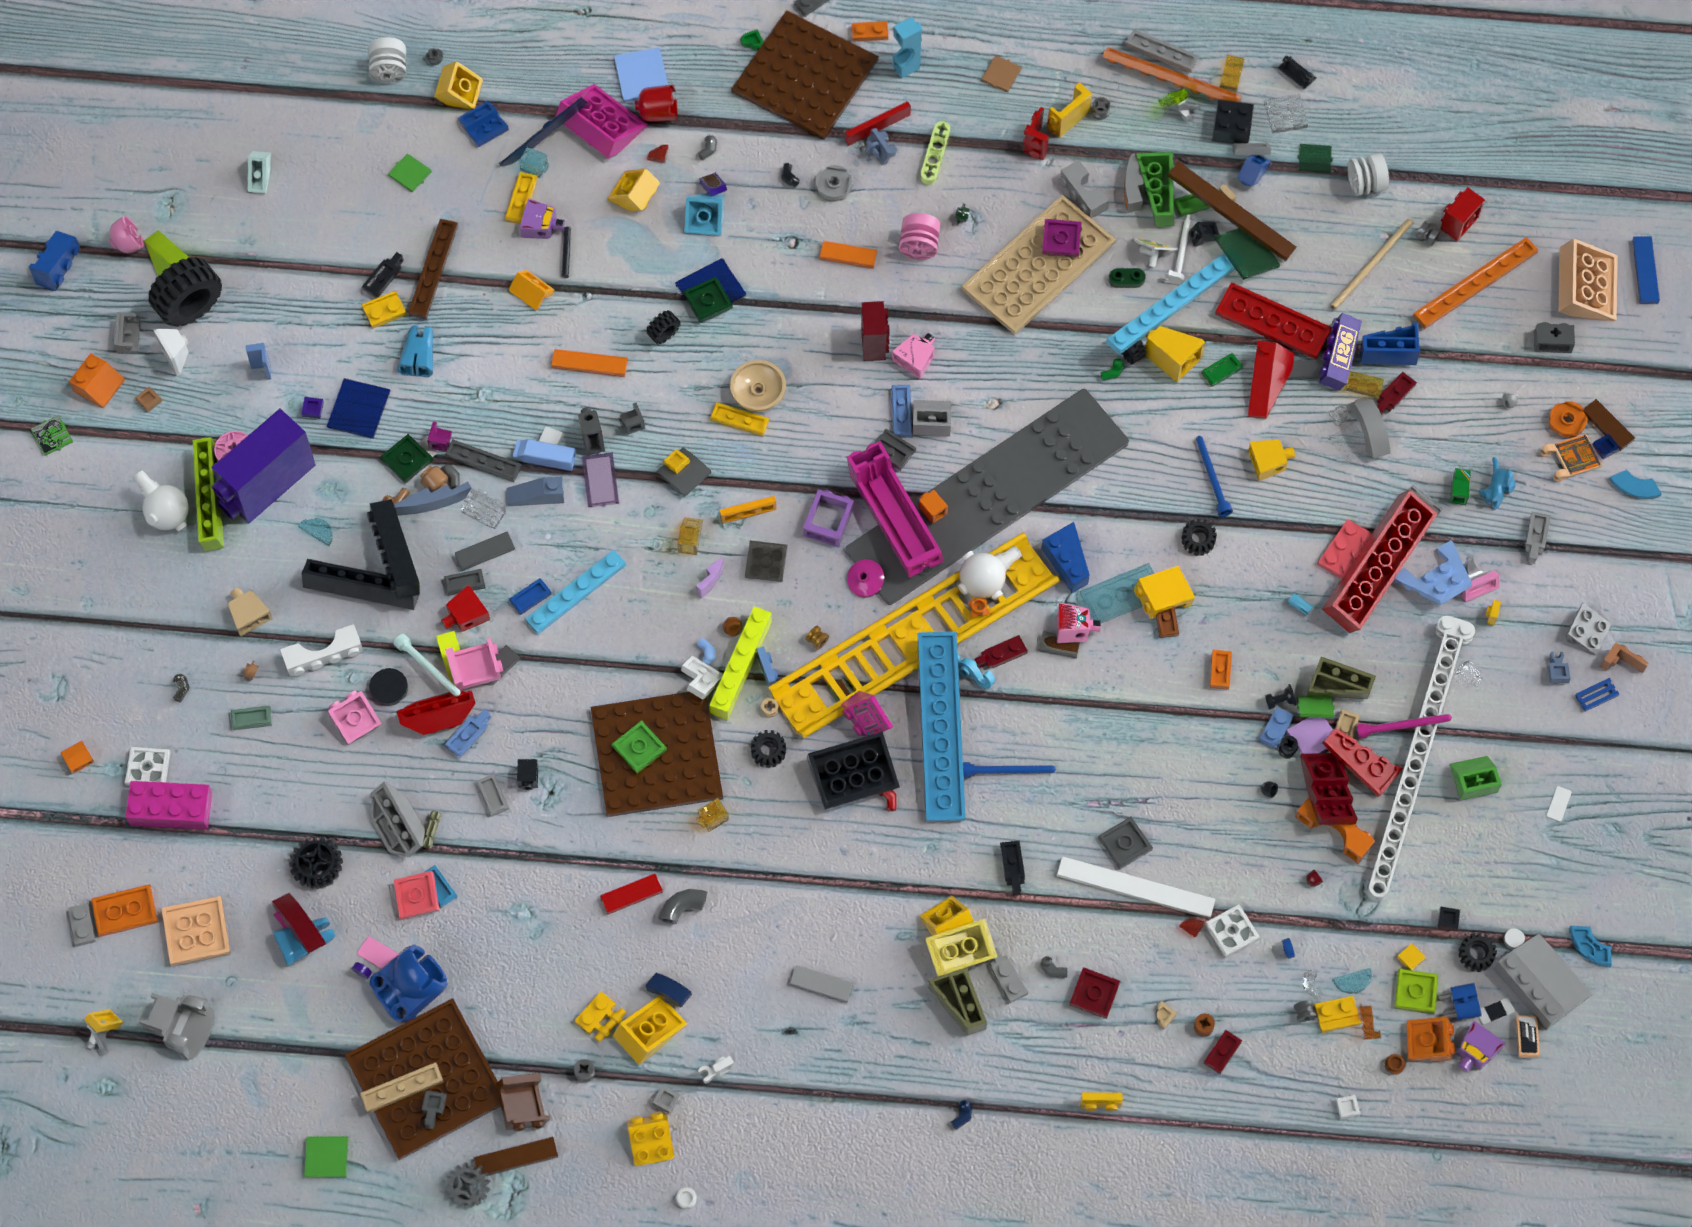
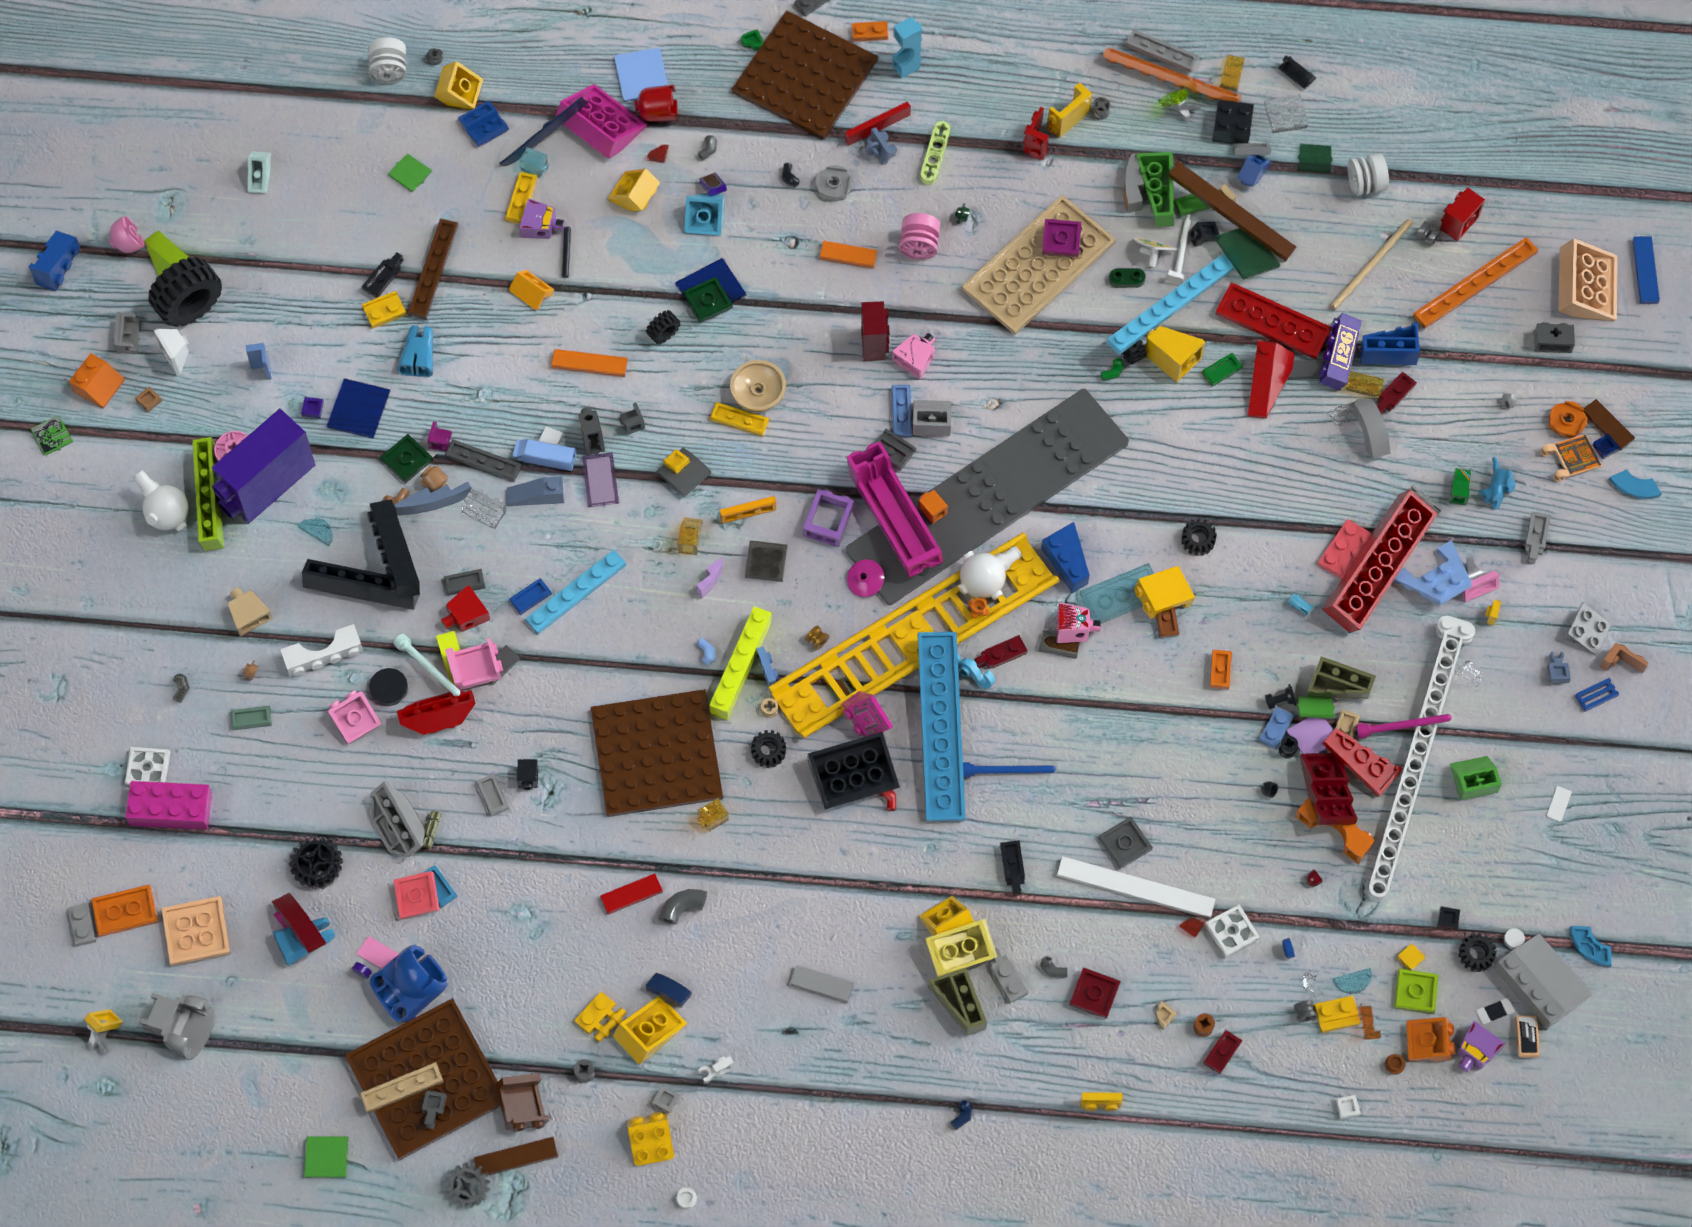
orange piece [60,741,94,774] -> none
dark grey arm [440,464,460,490] -> none
medium blue hinge [445,709,491,758] -> none
dark grey tile [455,531,515,571] -> none
bright green tile [612,720,667,774] -> none
white plate [681,656,723,699] -> none
dark orange plate [723,617,742,636] -> none
medium nougat piece [981,55,1022,92] -> none
light grey arch [1059,160,1109,218] -> none
blue piece [1196,436,1233,517] -> none
yellow torso [1248,439,1295,481] -> none
blue piece [1438,983,1482,1021] -> none

